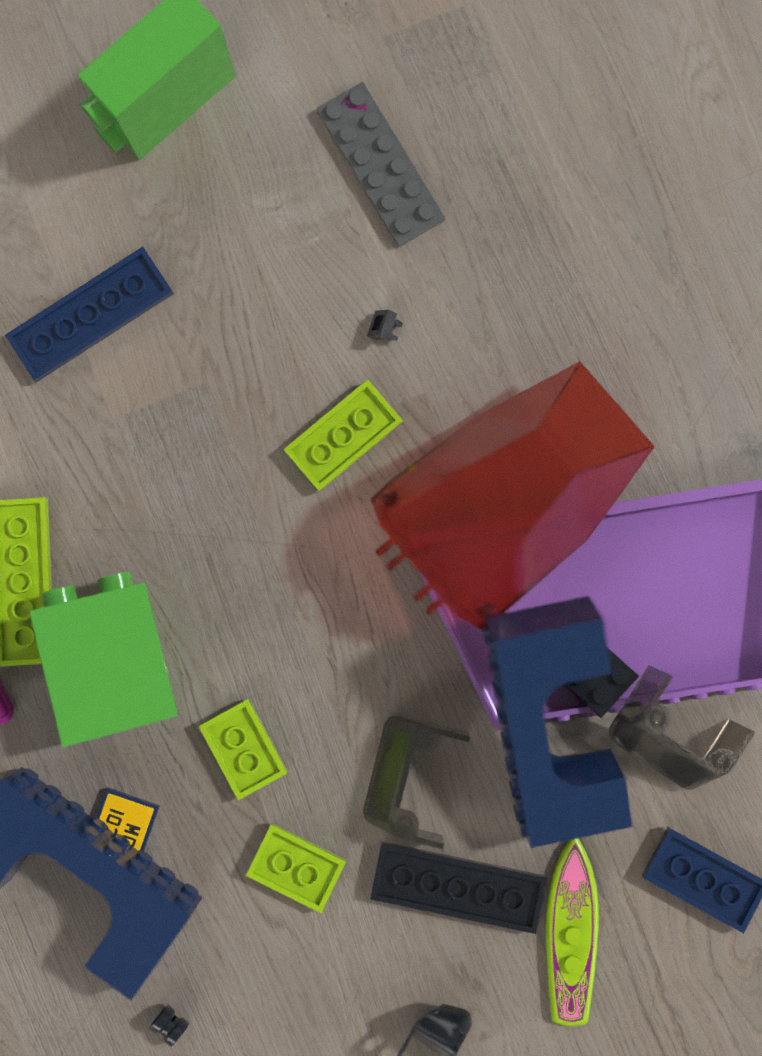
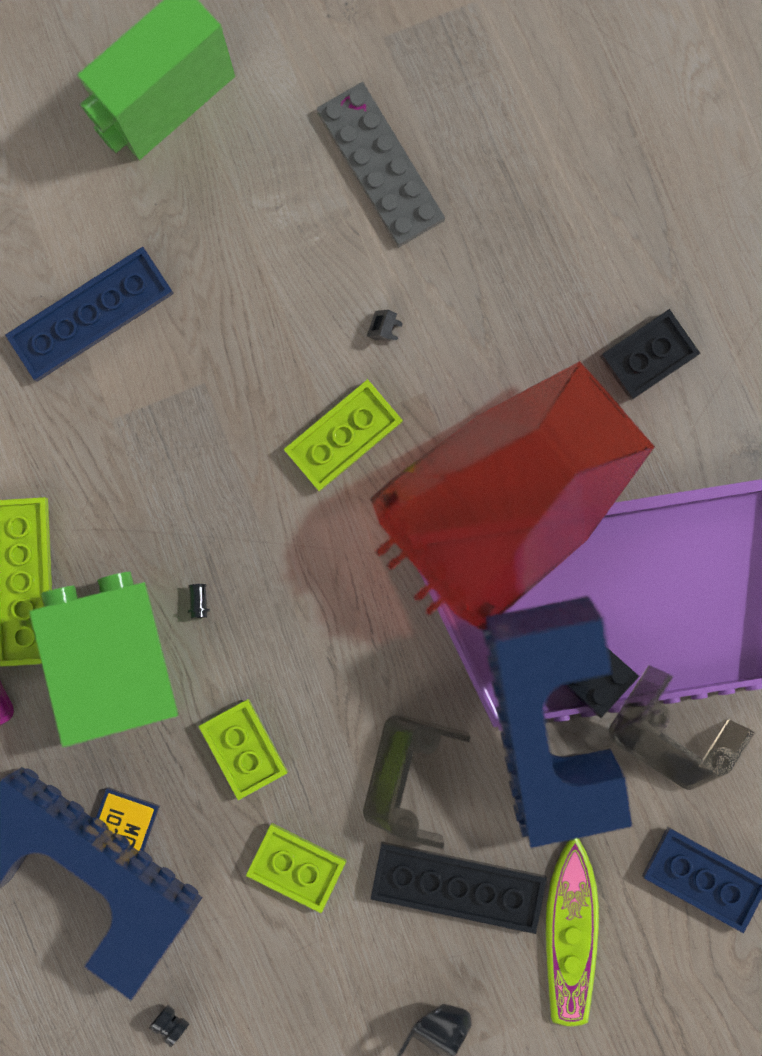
none -> black pin [188,584,210,619]
none -> black plate [600,309,701,401]

